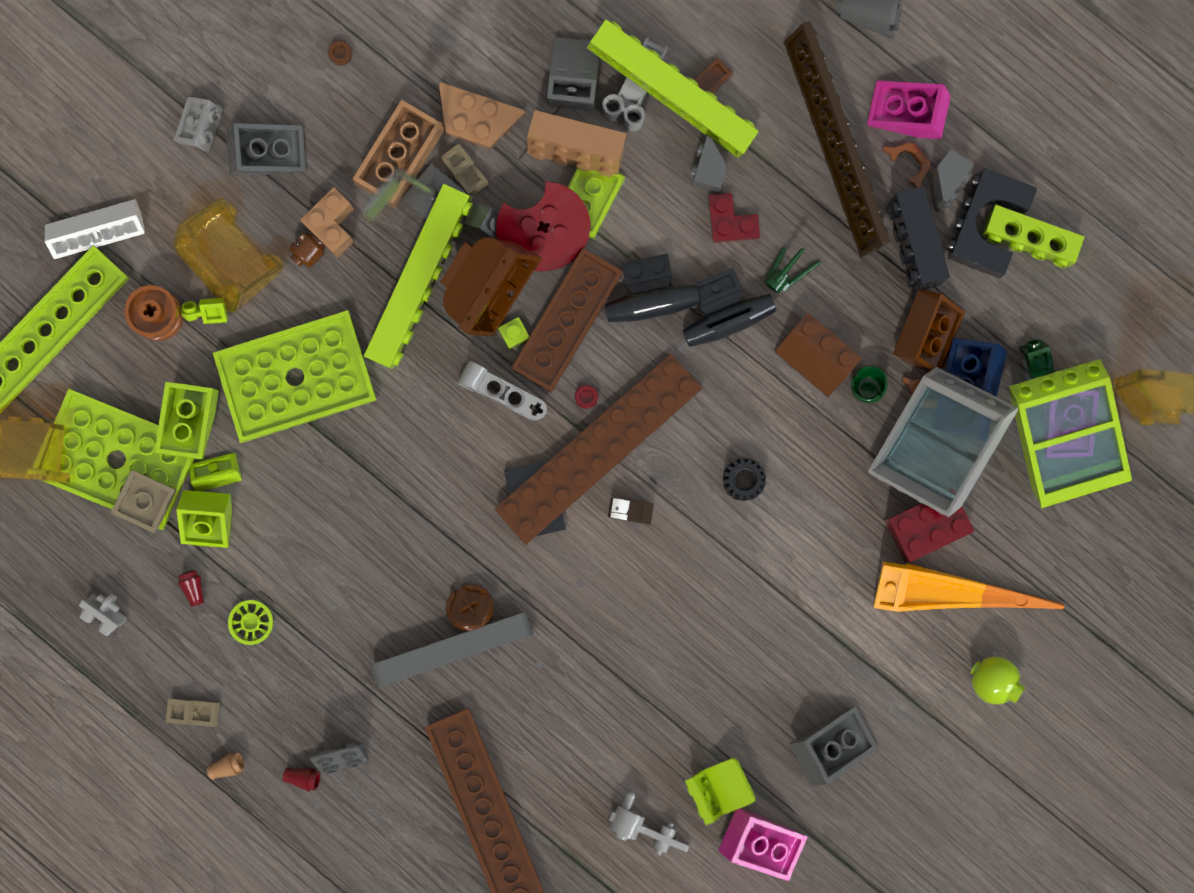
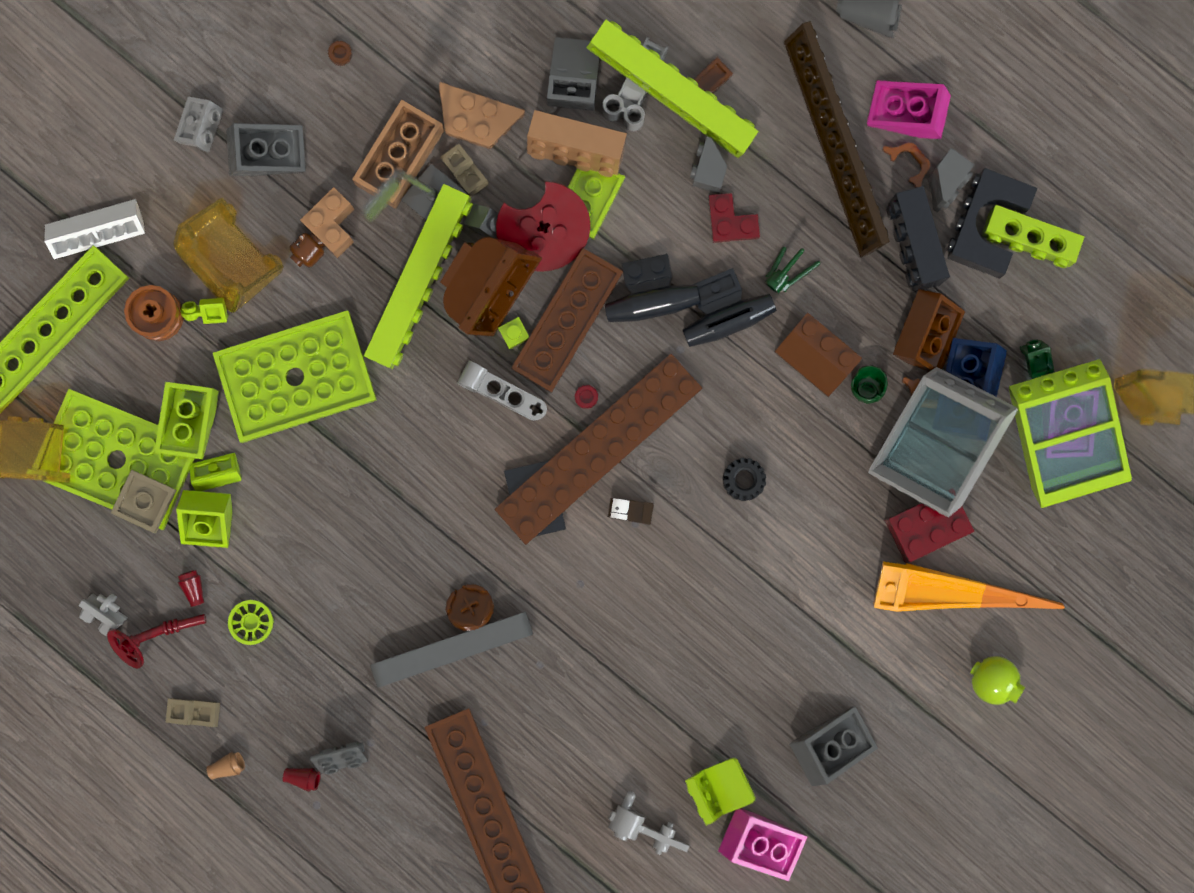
none -> dark red dish [107,614,207,669]

